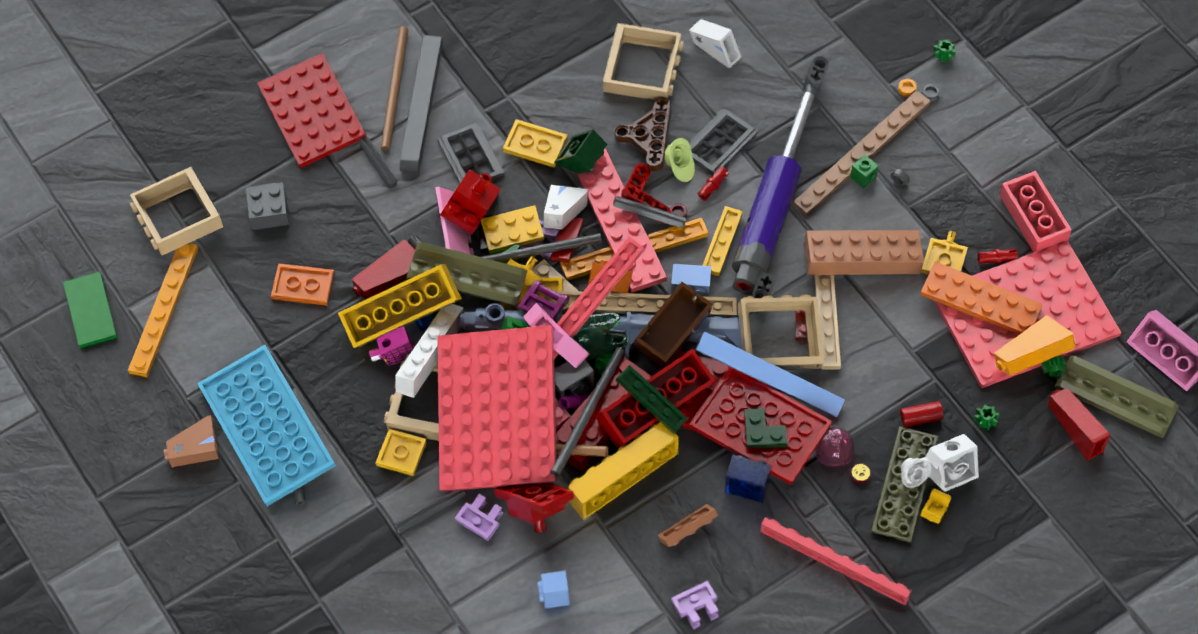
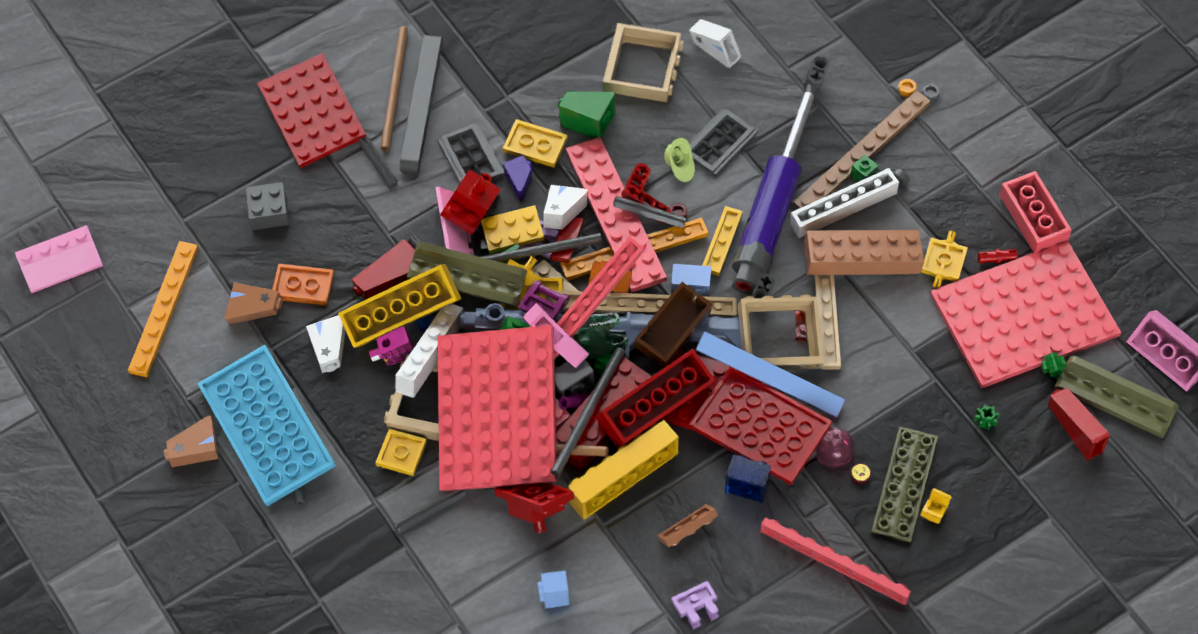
green tile [63,272,117,348] -> none
tan piece [130,167,223,255] -> none
lavender plate [455,494,503,541] -> none
dark green slope [554,129,608,174] -> none
reddish brown beam [614,97,671,172] -> none
dark green tile [616,365,688,434] -> none
red pin [697,166,729,201] -> none
dark green plate [744,408,787,449] -> none
red pin [900,401,944,428] -> none
white brick [901,434,979,492] -> none
orange plate [920,261,1043,335] -> none
green gear [933,40,956,62] -> none
light orange slope [994,315,1076,376] -> none
none -> bright pink slope [15,225,103,294]
none -> nougat slope [224,283,283,325]
none -> white slope [306,315,346,373]
none -> slope [503,155,533,201]
none -> green slope [558,91,616,139]
none -> white brick [790,168,899,238]

